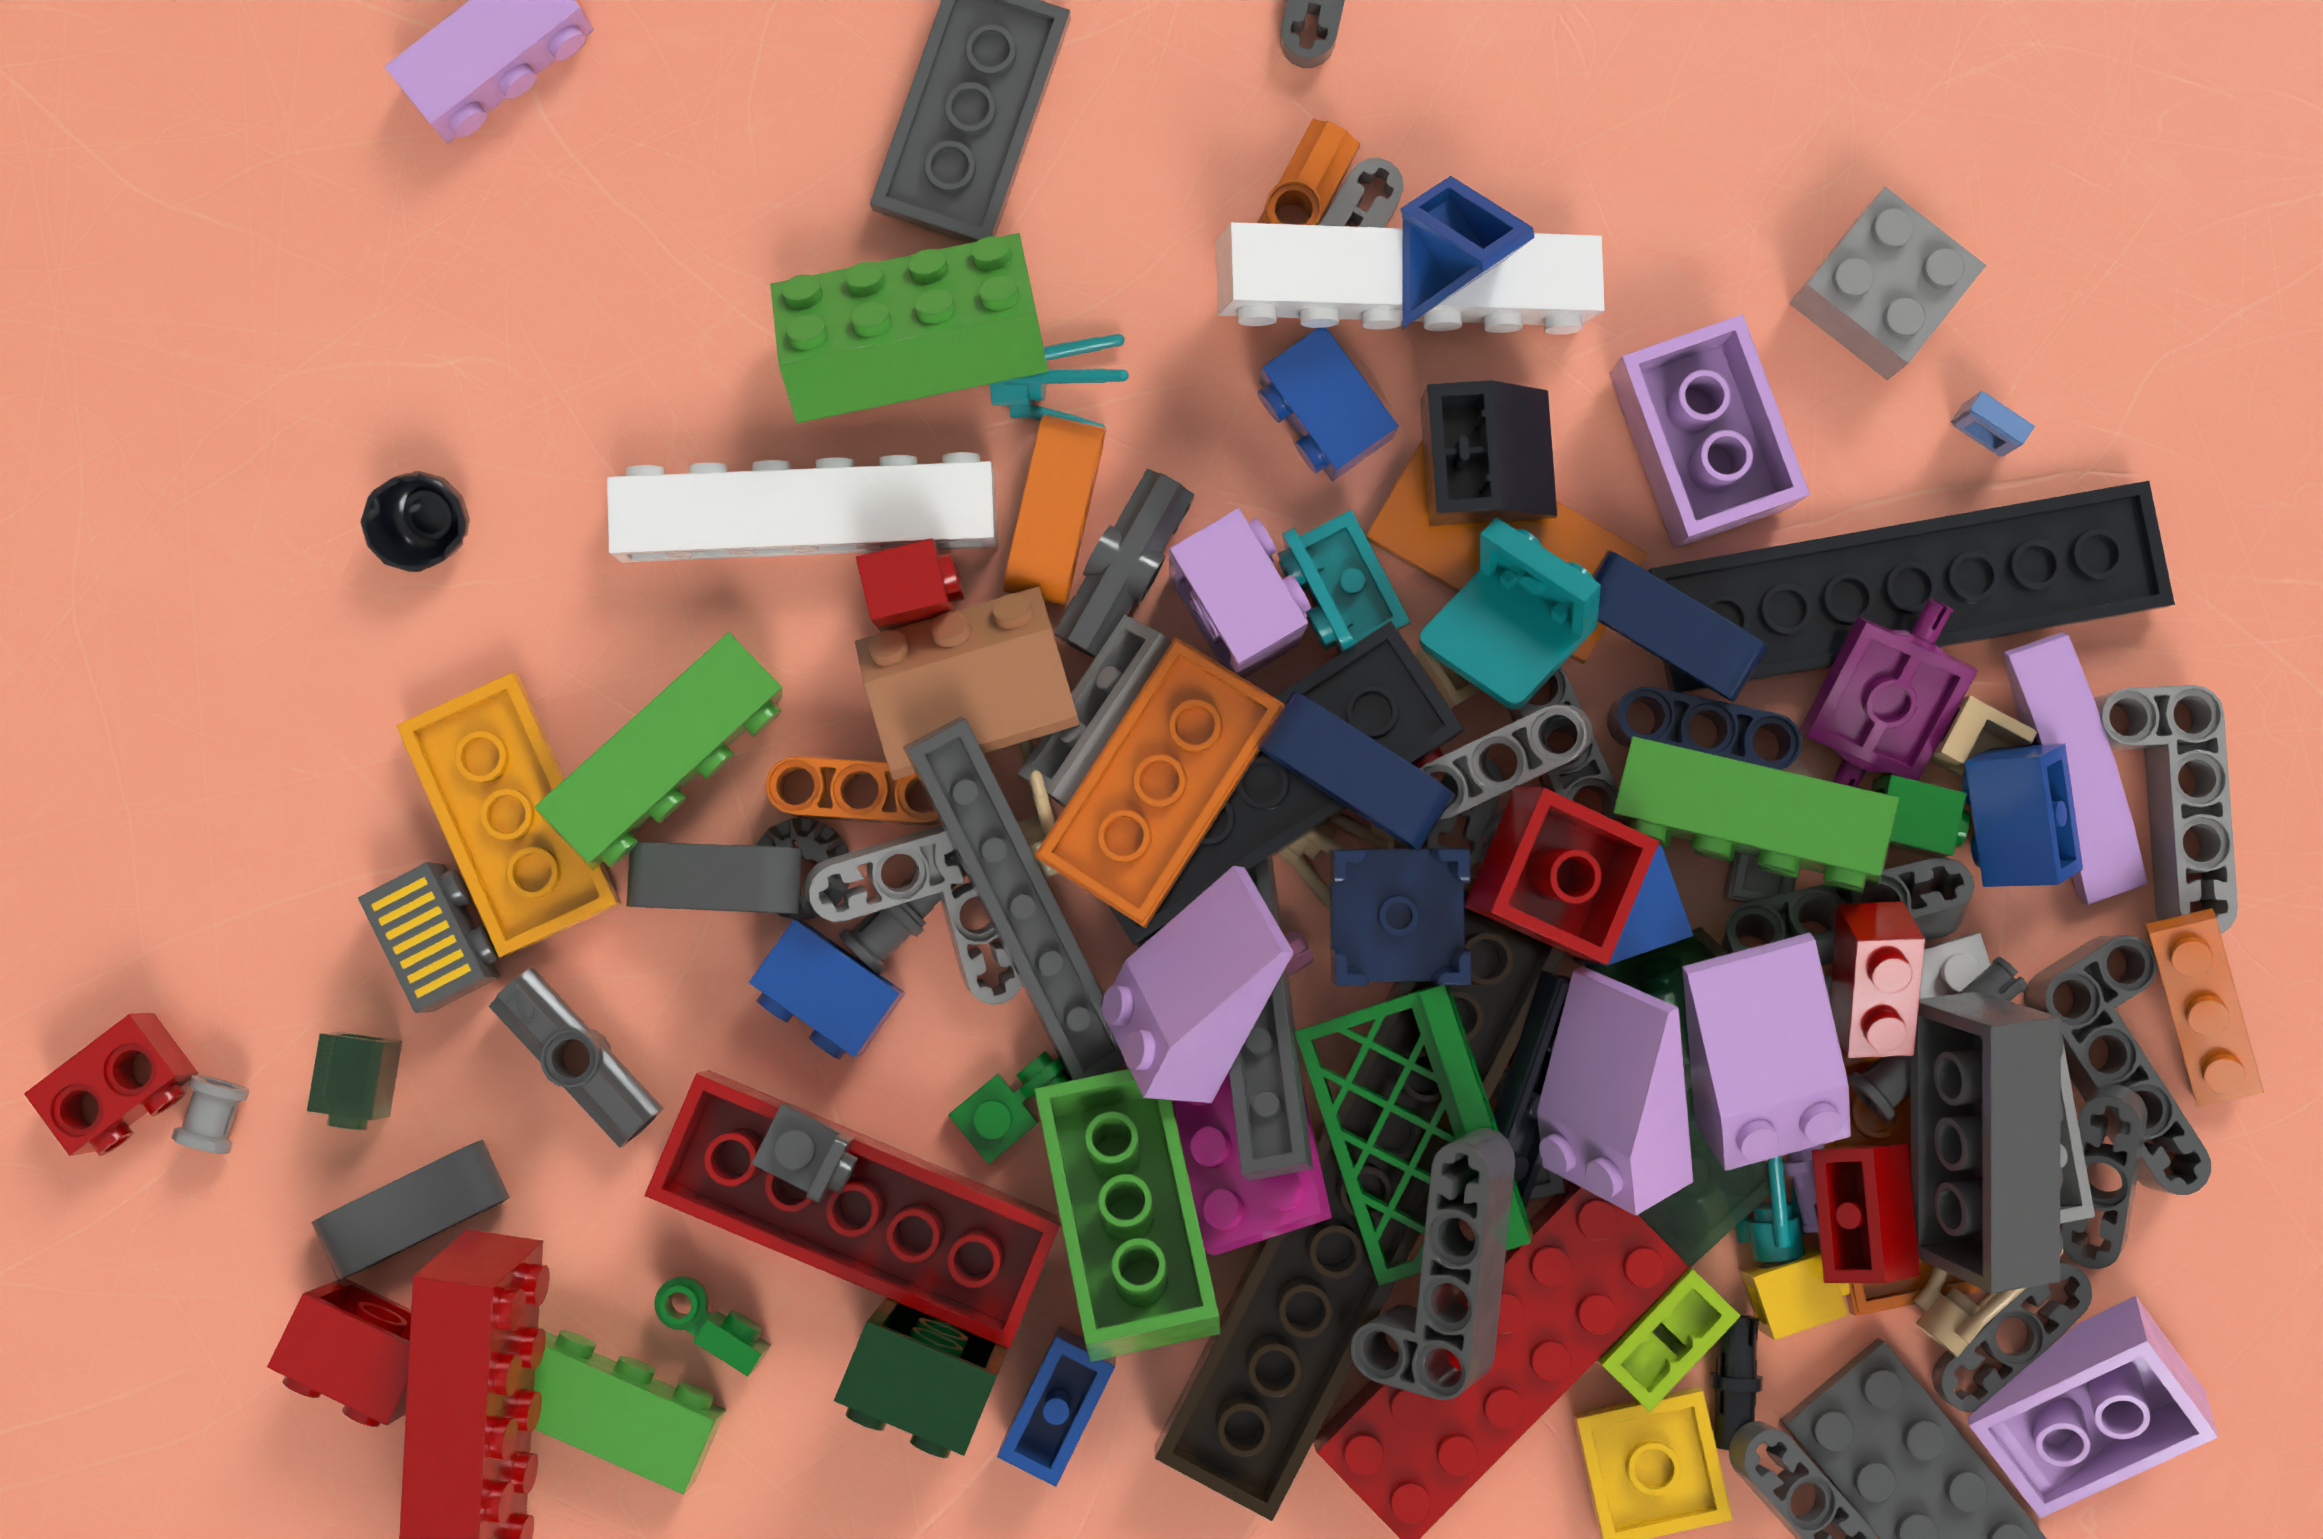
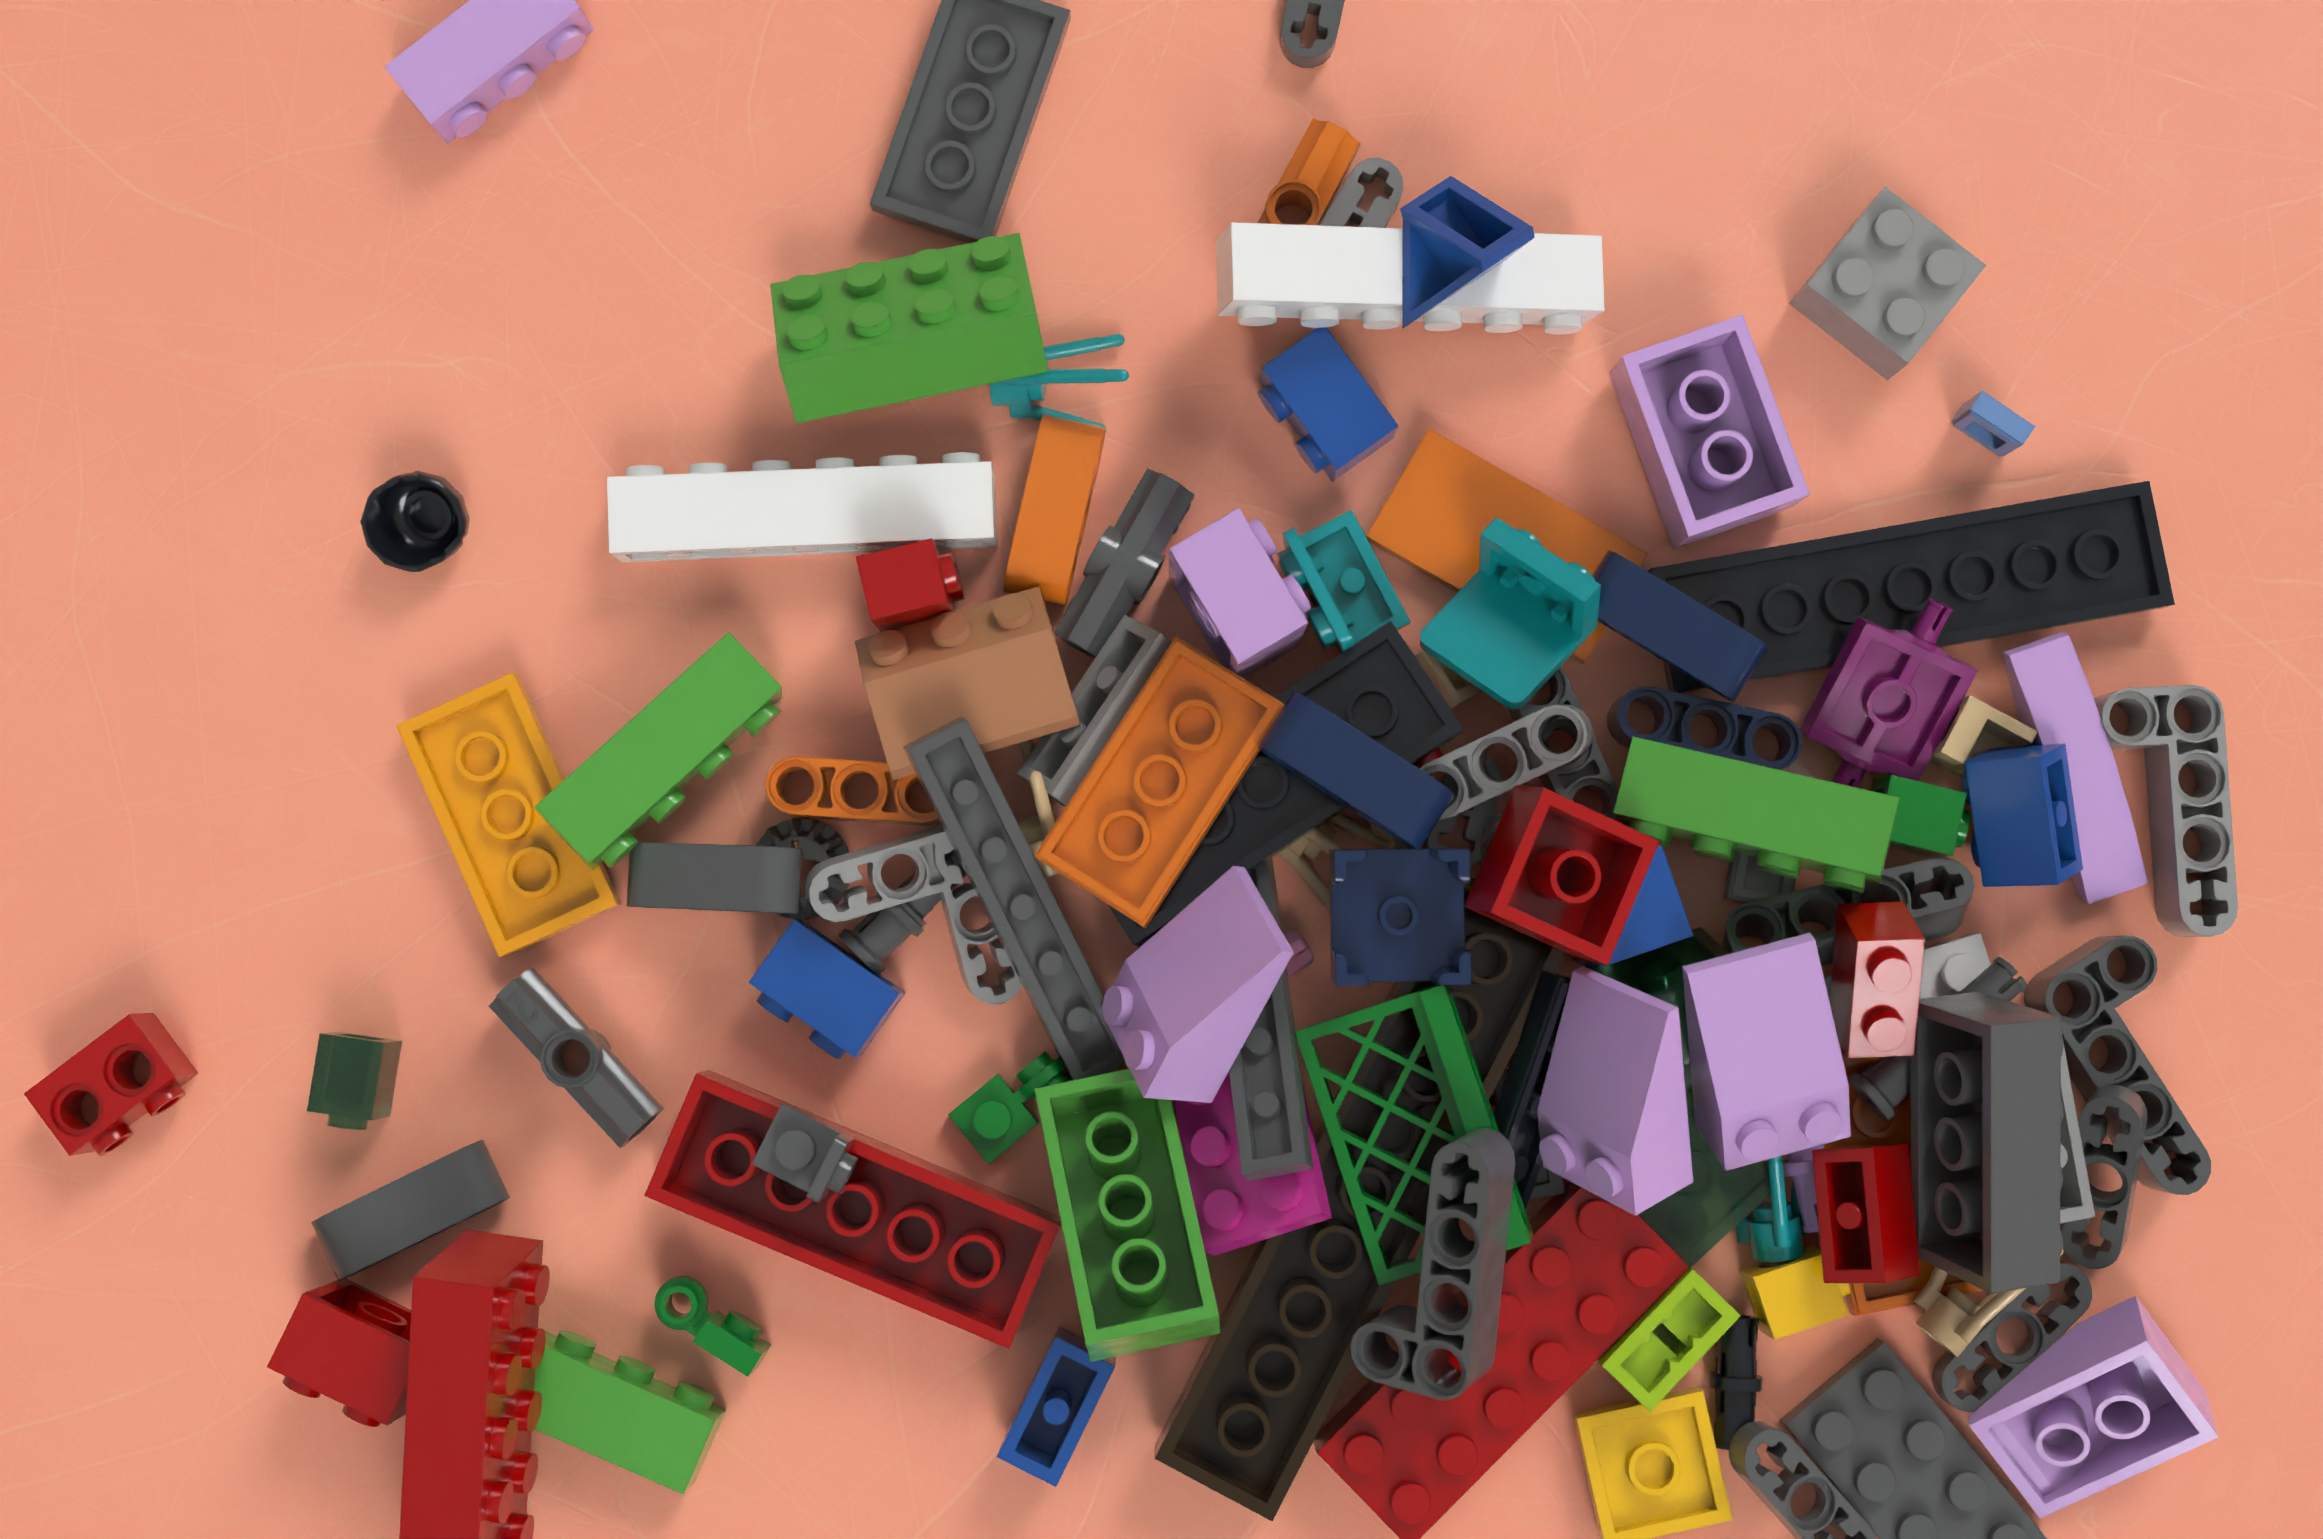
light grey bush [171,1075,249,1154] -> none
dark grey brick [358,862,501,1013] -> none
dark green brick [834,1298,1008,1458] -> none
black slope [1420,380,1557,526] -> none
orange plate [2146,908,2264,1107] -> none

